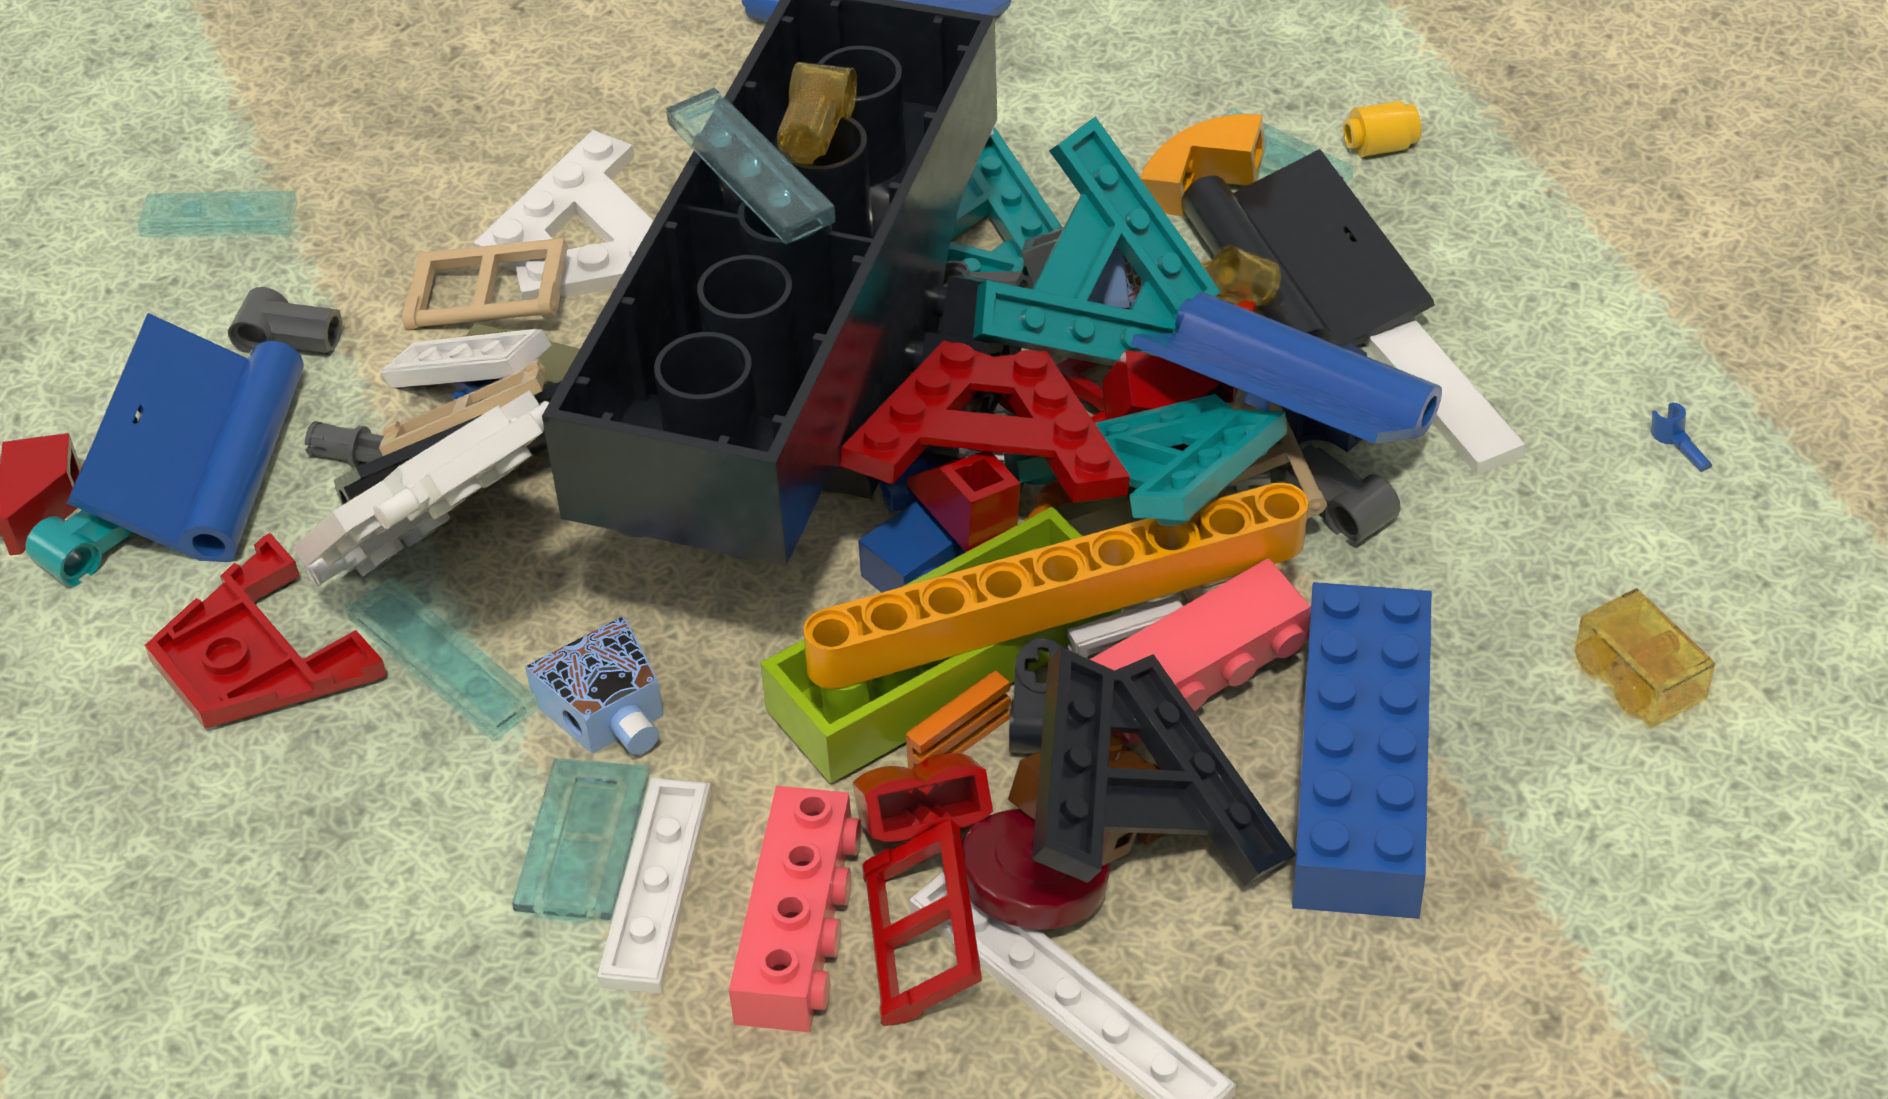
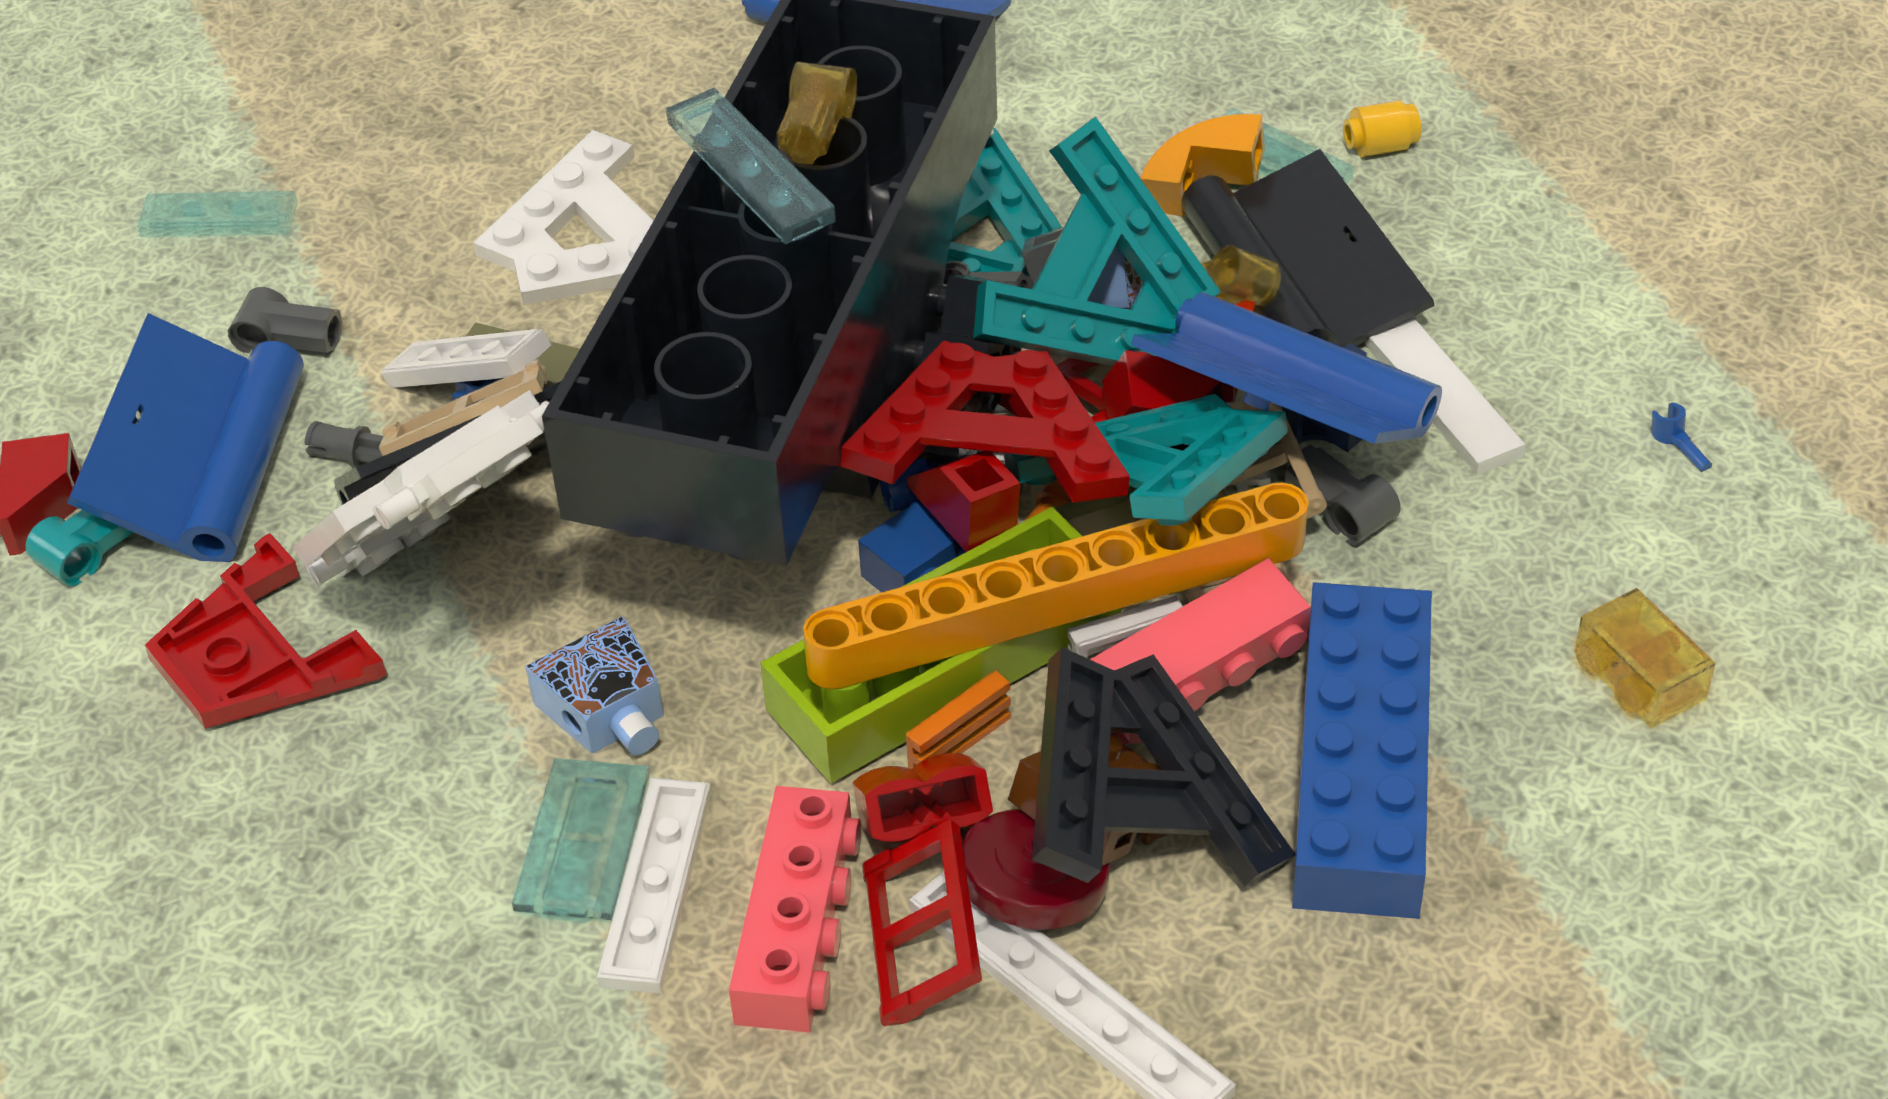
clear light blue tile [346,577,539,742] -> none
tan window [402,238,568,330] -> none
black piece [1009,638,1062,754] -> none

